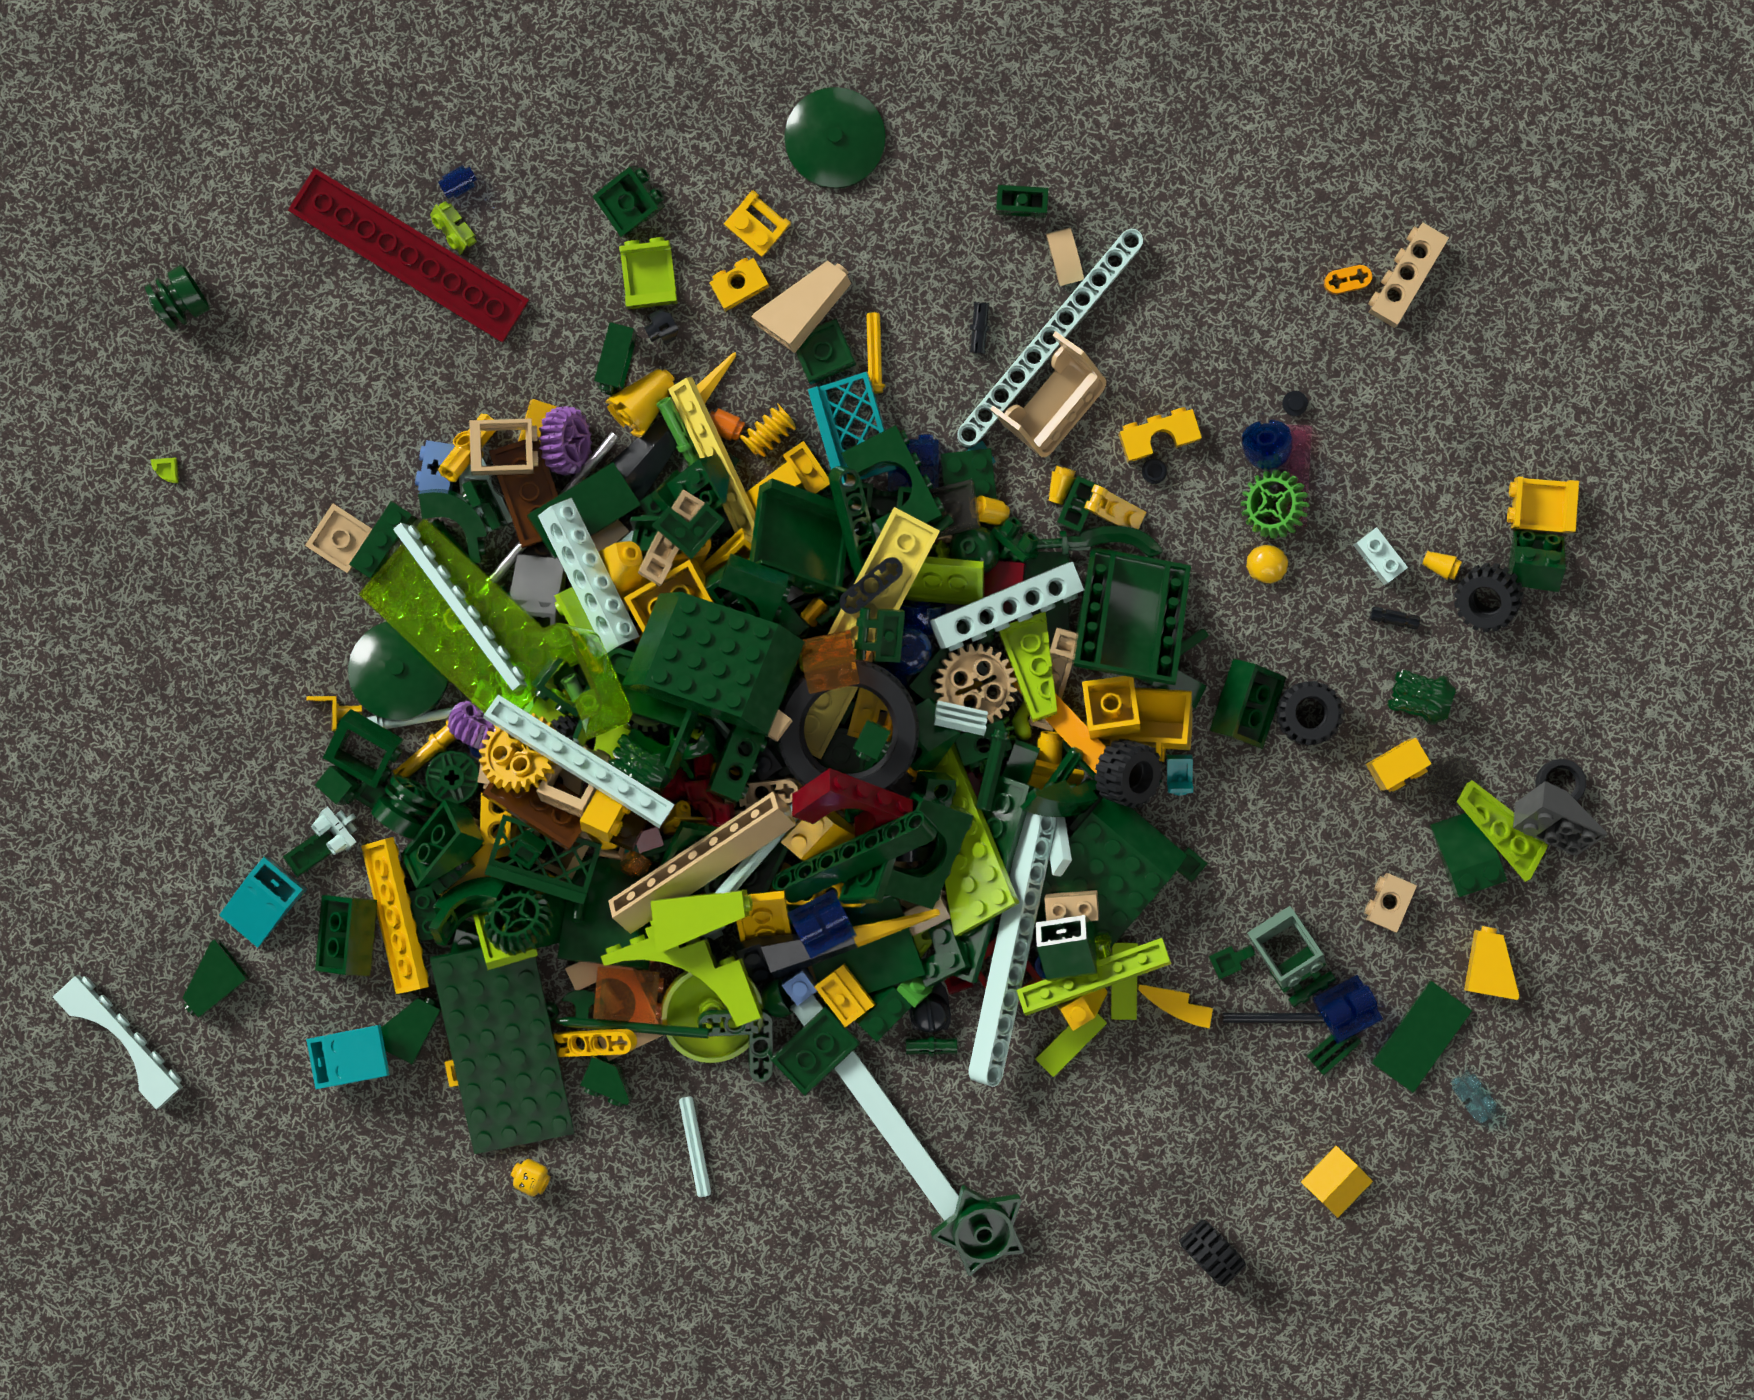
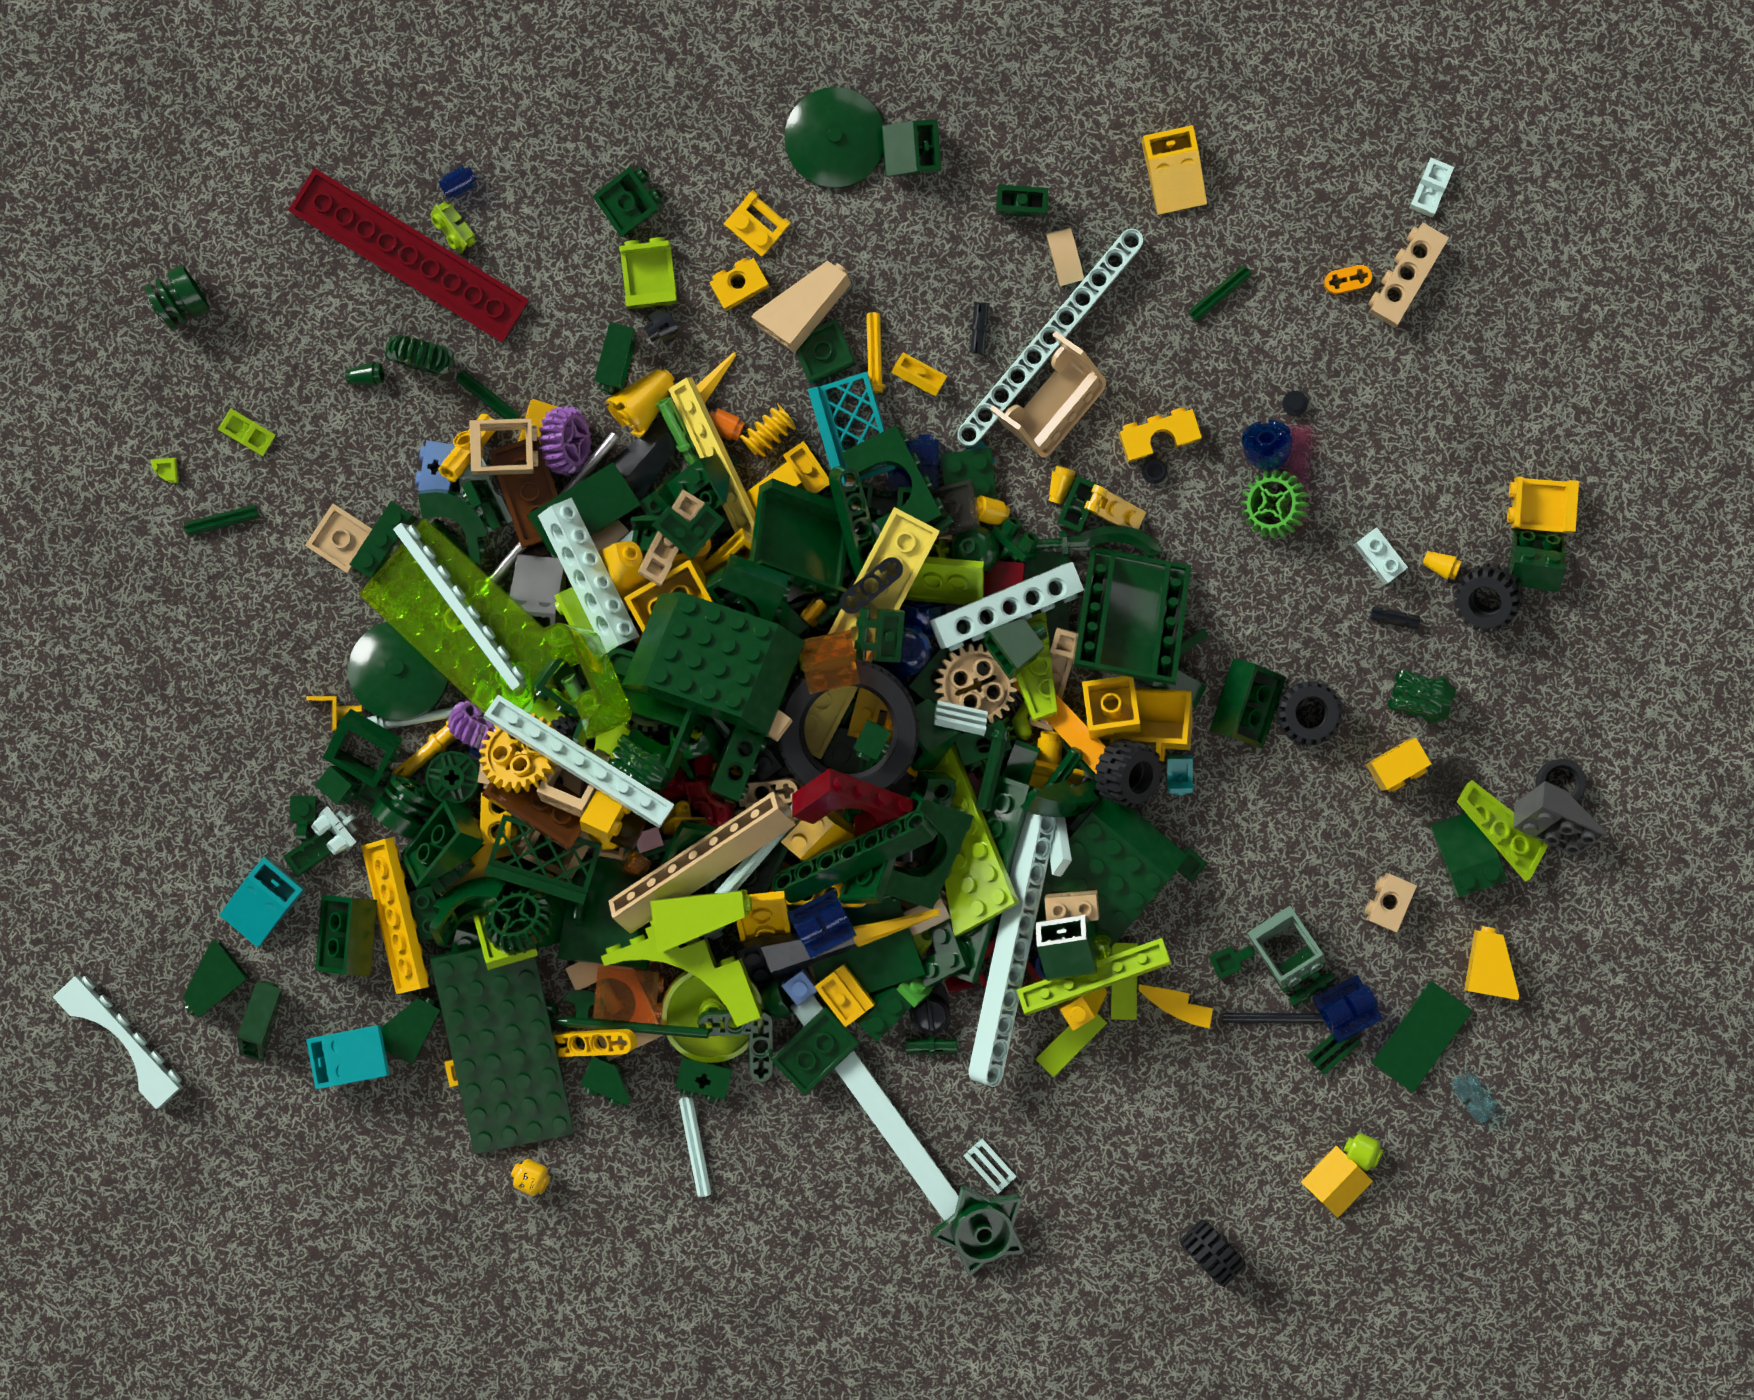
dark green slope [508,830,547,870] -> none
yellow hair [1246,545,1288,583] -> none
none -> dark green axle [184,505,259,536]
none -> lime slope [217,408,276,456]
none -> dark green slope [237,982,282,1061]
none -> dark green plate [290,796,317,840]
none -> dark green cone [345,361,385,386]
none -> dark green gear [385,334,454,375]
none -> dark green axle [456,370,520,419]
none -> dark green brick [675,1057,733,1103]
none -> dark green slope [881,119,941,177]
none -> yellow plate [891,352,947,396]
none -> light aqua tile [963,1138,1017,1194]
none -> dark green torso [982,619,1048,680]
none -> yellow slope [1141,125,1207,215]
none -> dark green axle [1188,265,1252,322]
none -> lime head [1343,1133,1384,1171]
none -> light aqua slope [1409,158,1454,218]

